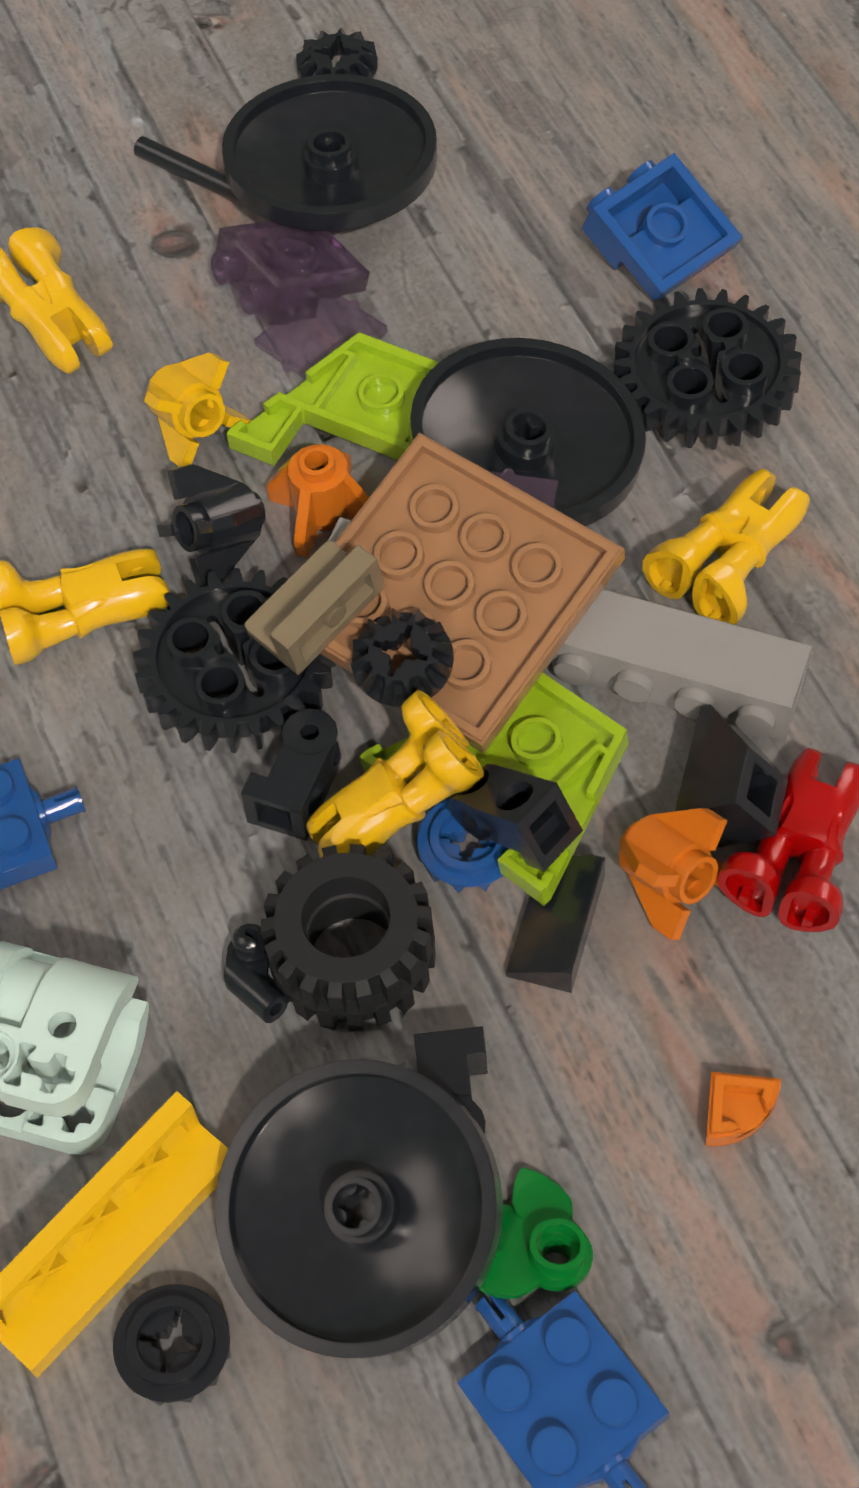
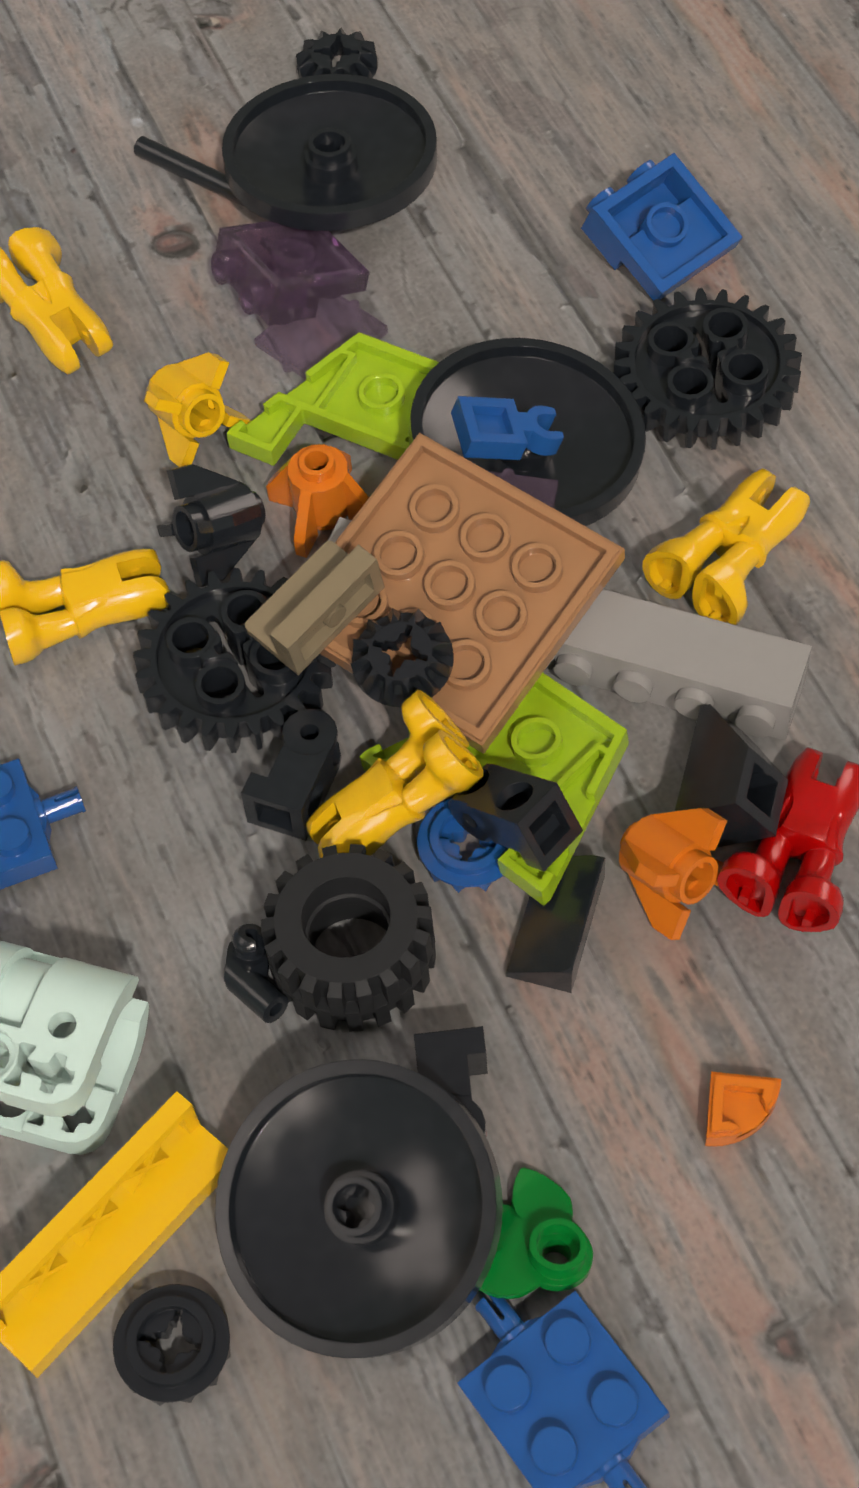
none -> blue plate [451,396,564,460]

